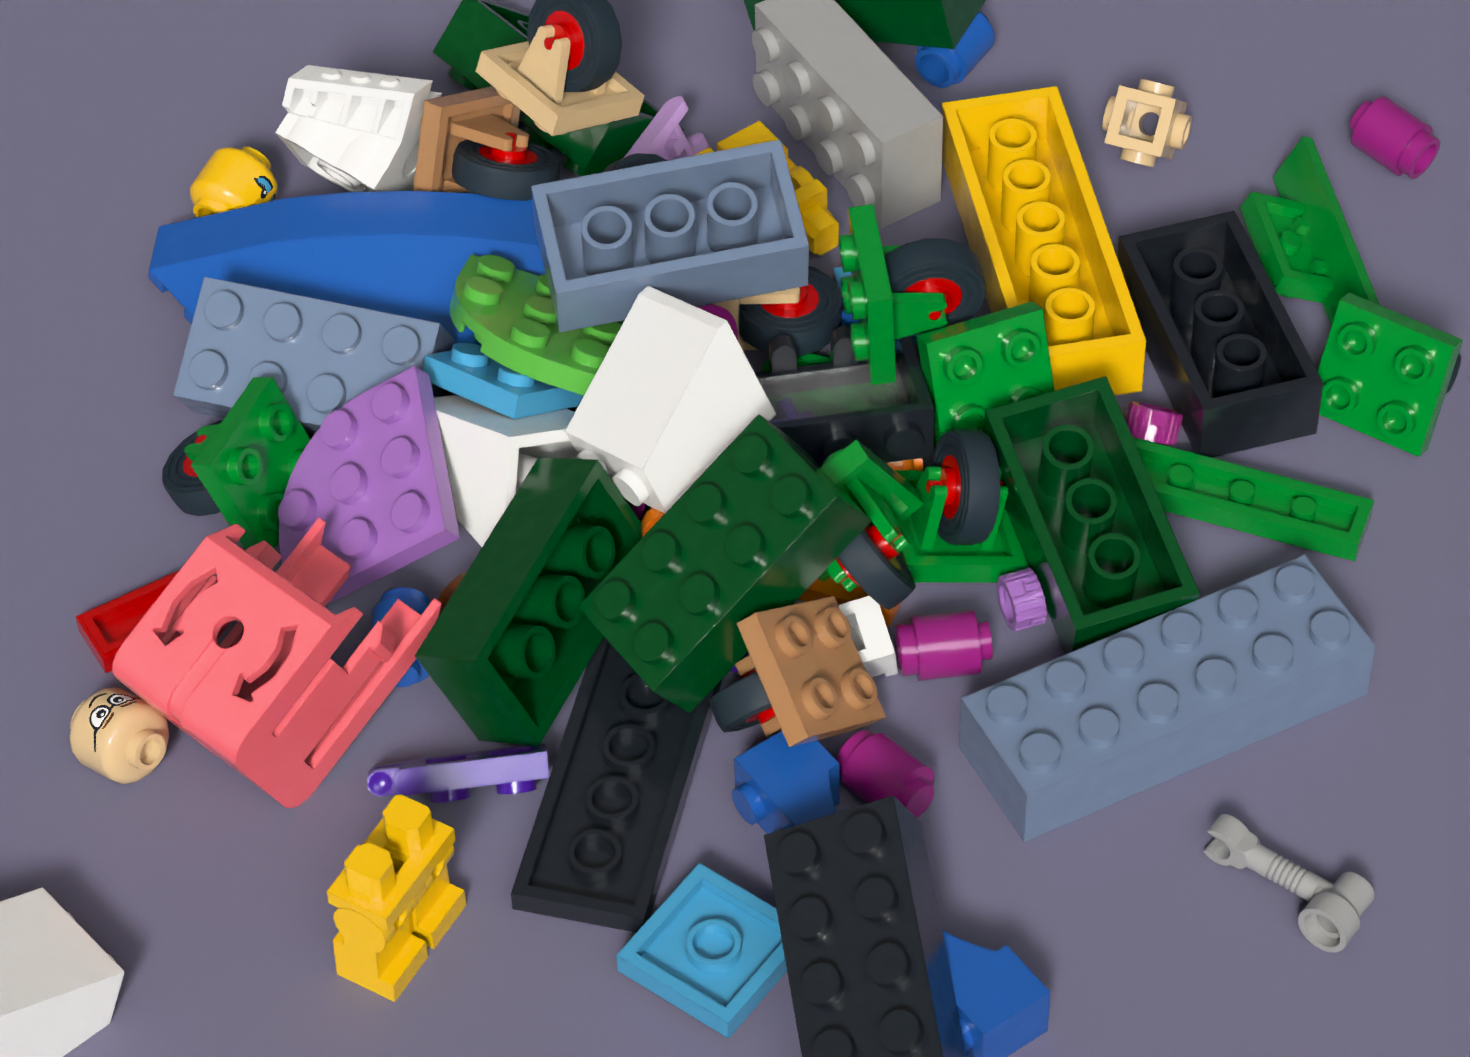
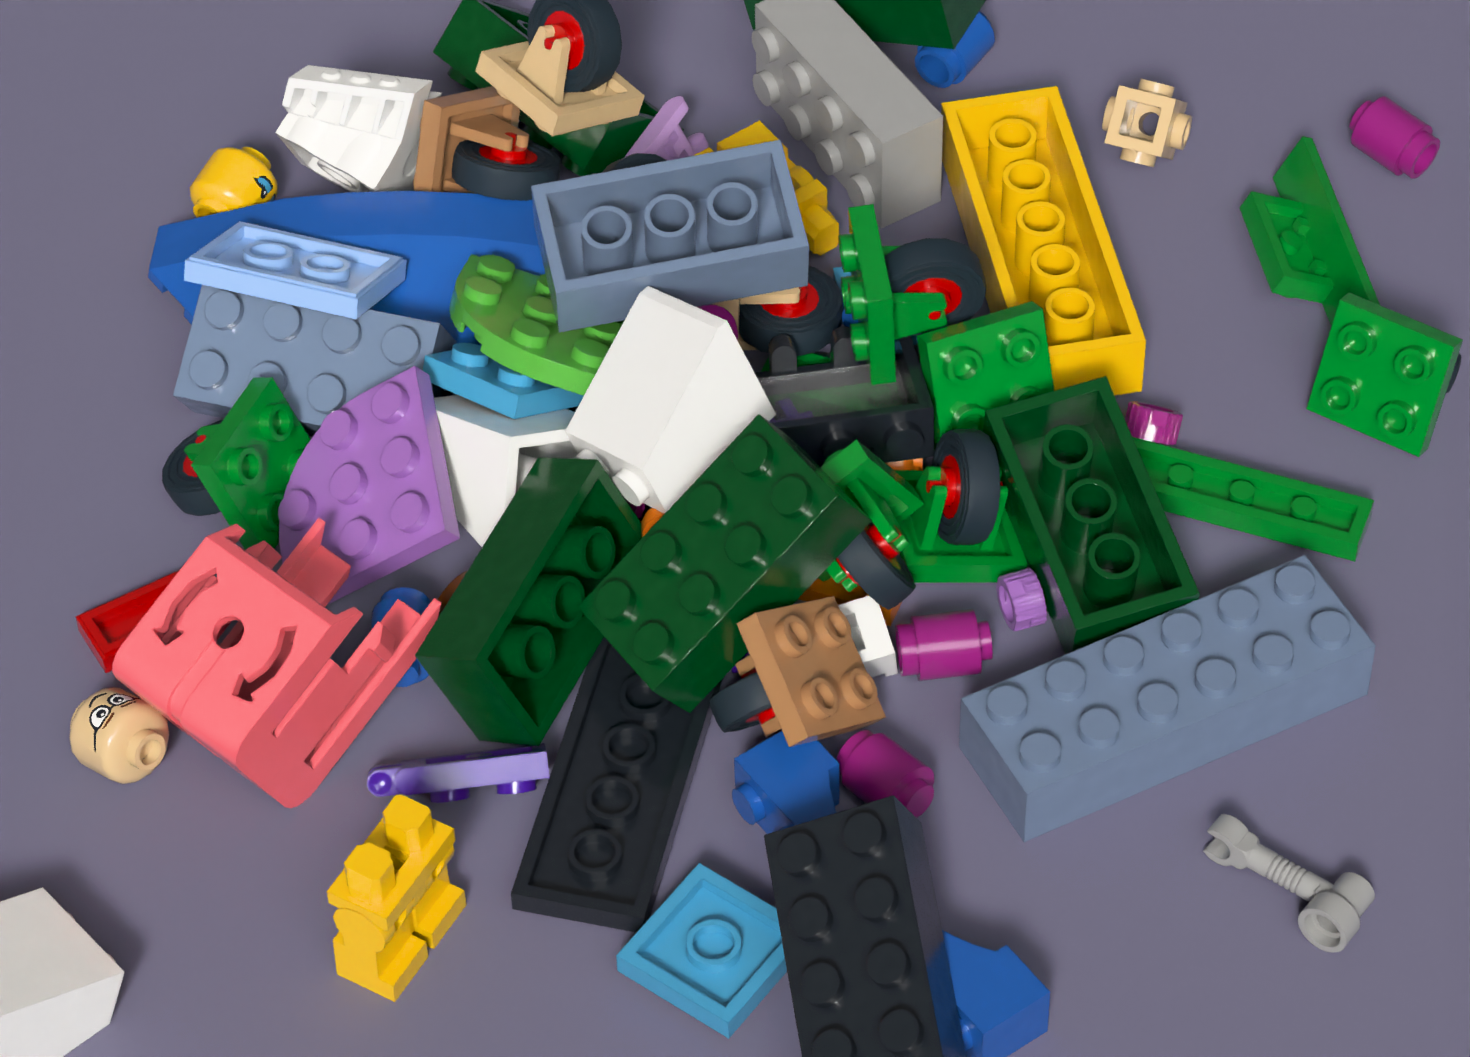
black brick [1117,211,1323,458] -> none
none -> light blue tile [184,221,407,319]

